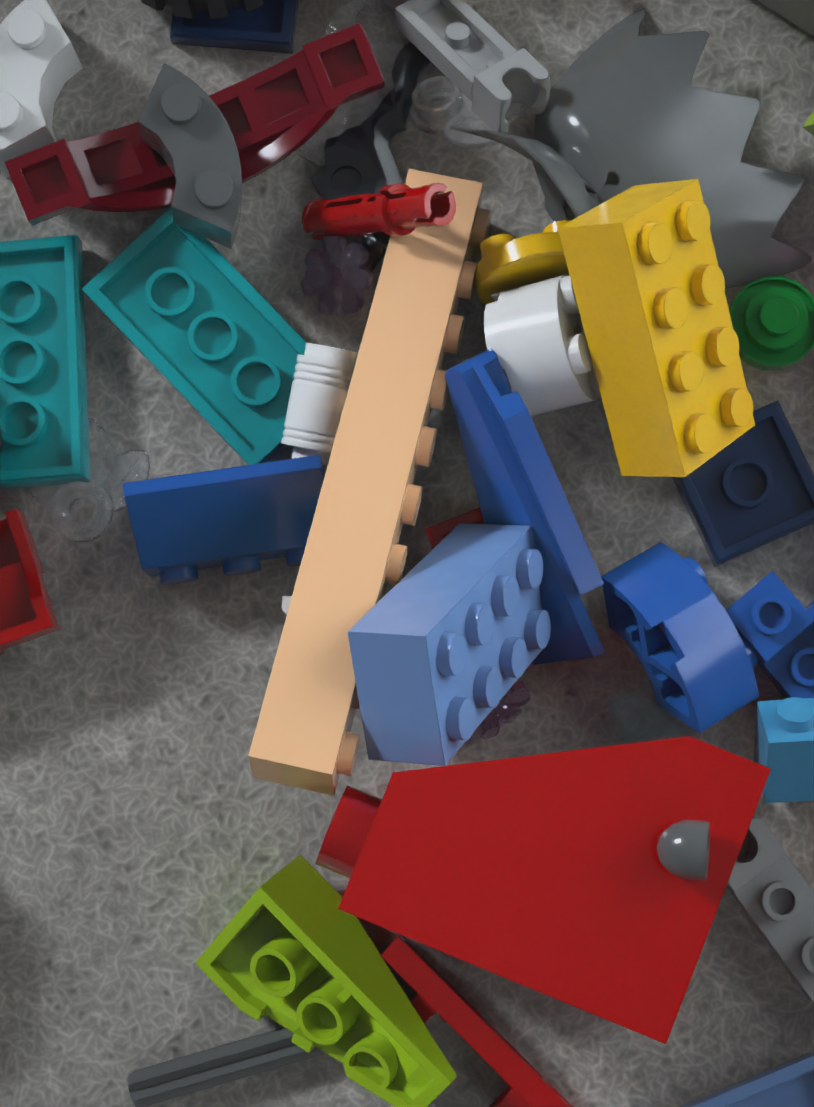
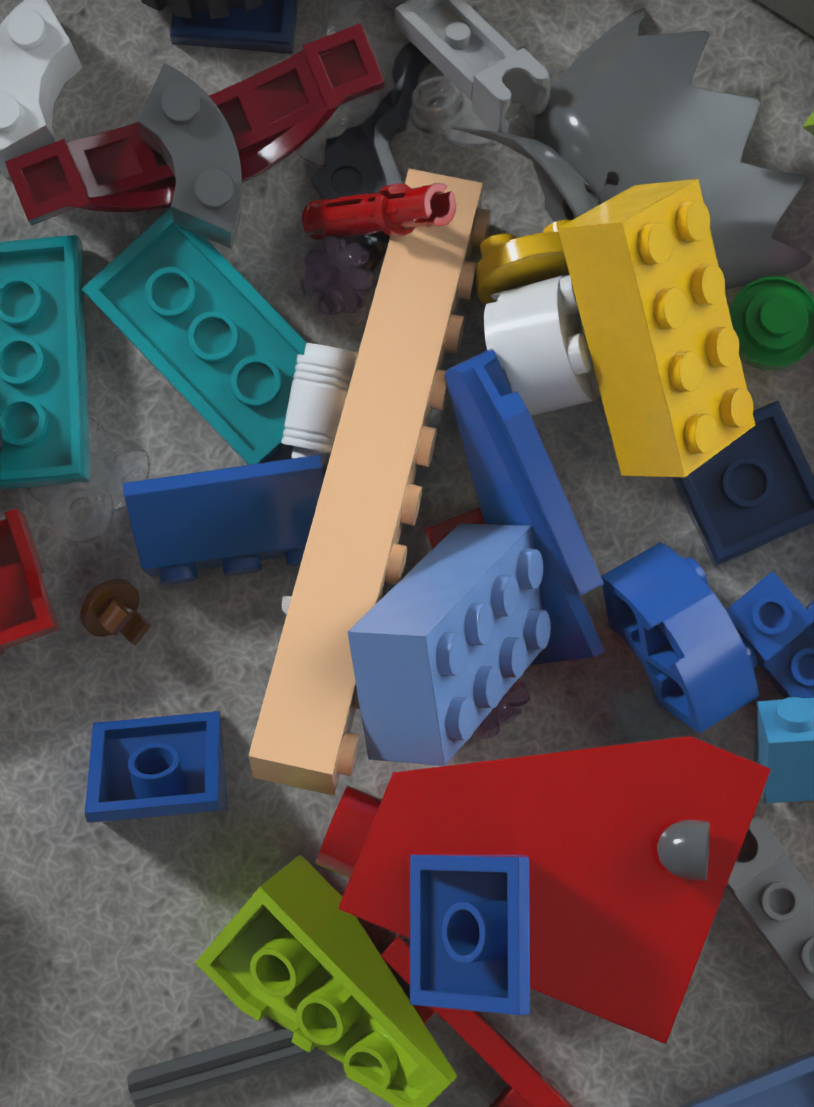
none -> reddish brown plate [80,578,151,646]
none -> blue slope [85,711,228,823]
none -> blue slope [410,855,530,1015]

